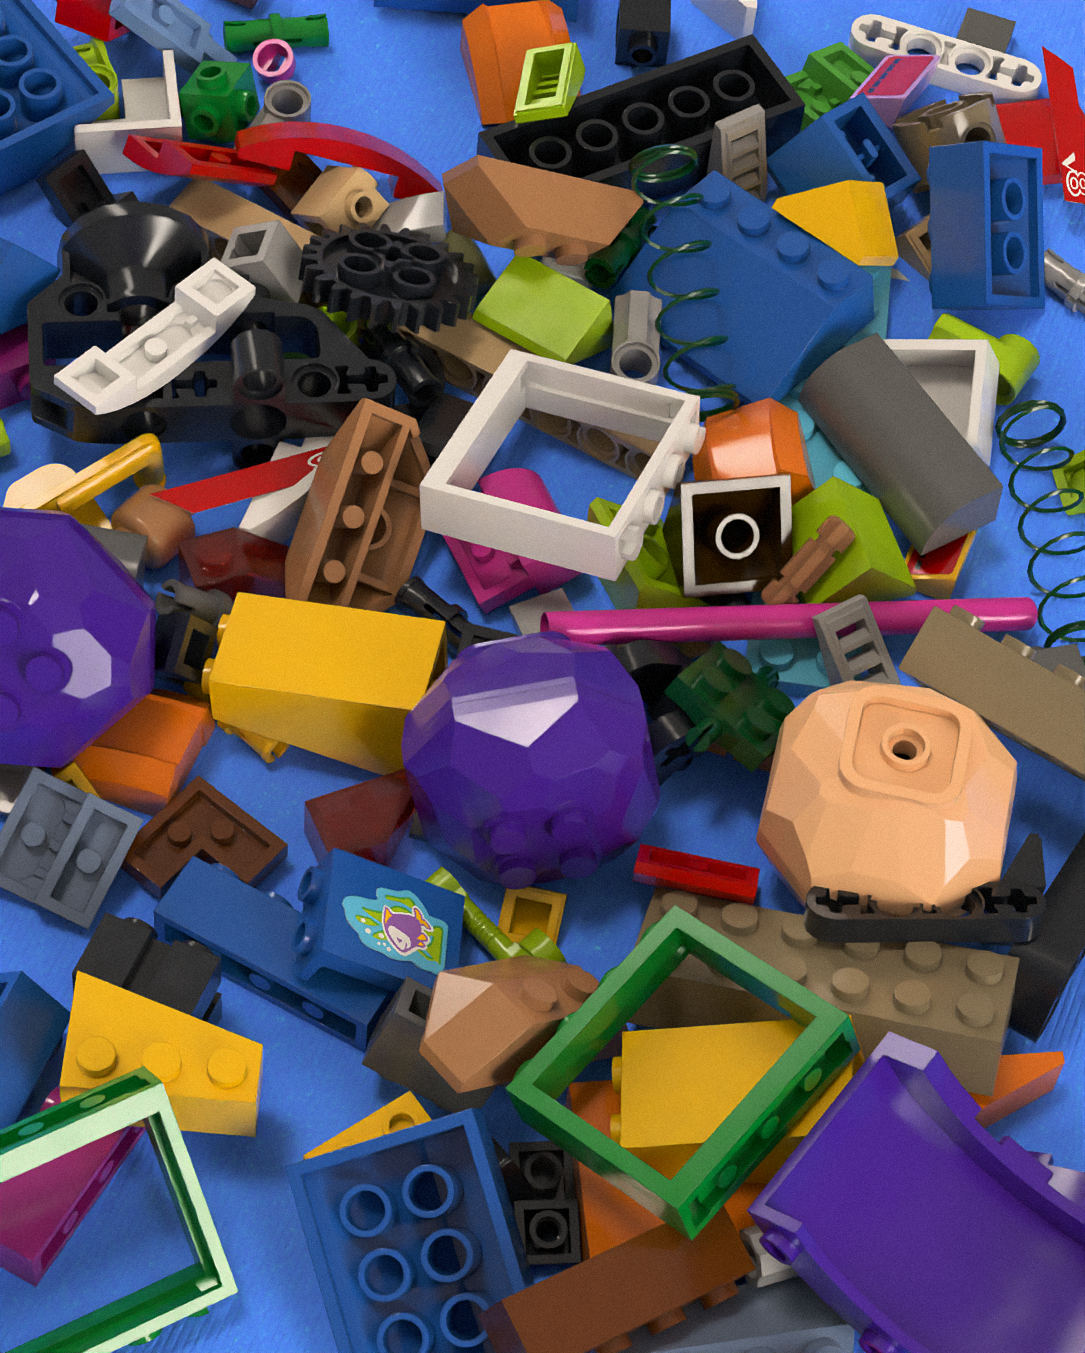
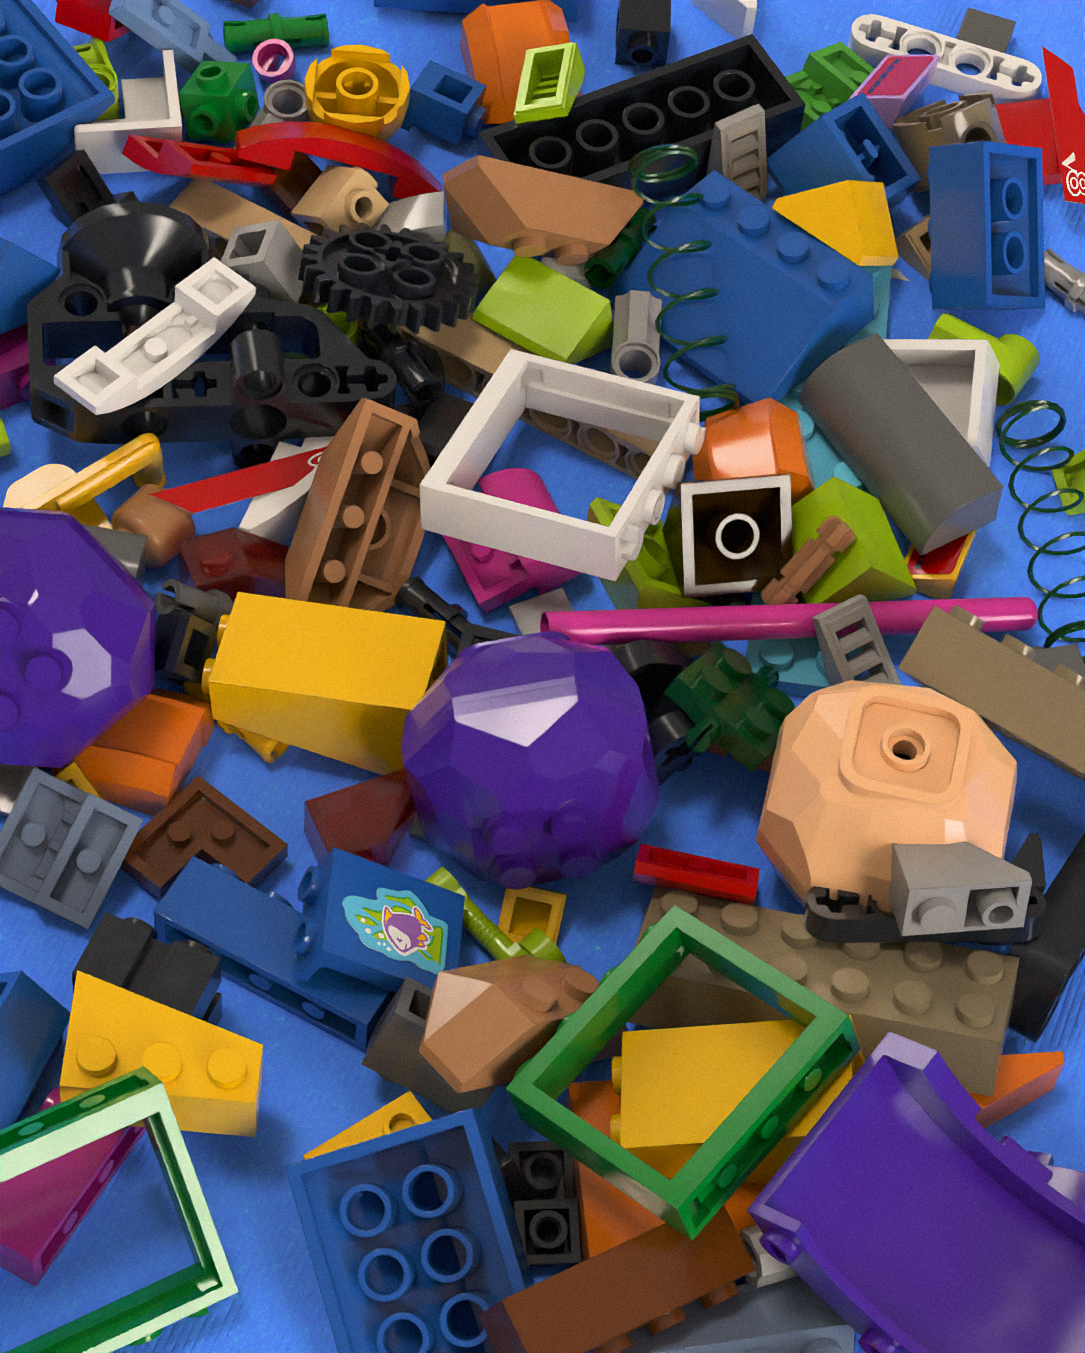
none -> yellow cylinder [304,44,410,141]
none -> blue brick [401,60,488,145]
none -> light grey slope [888,841,1032,936]

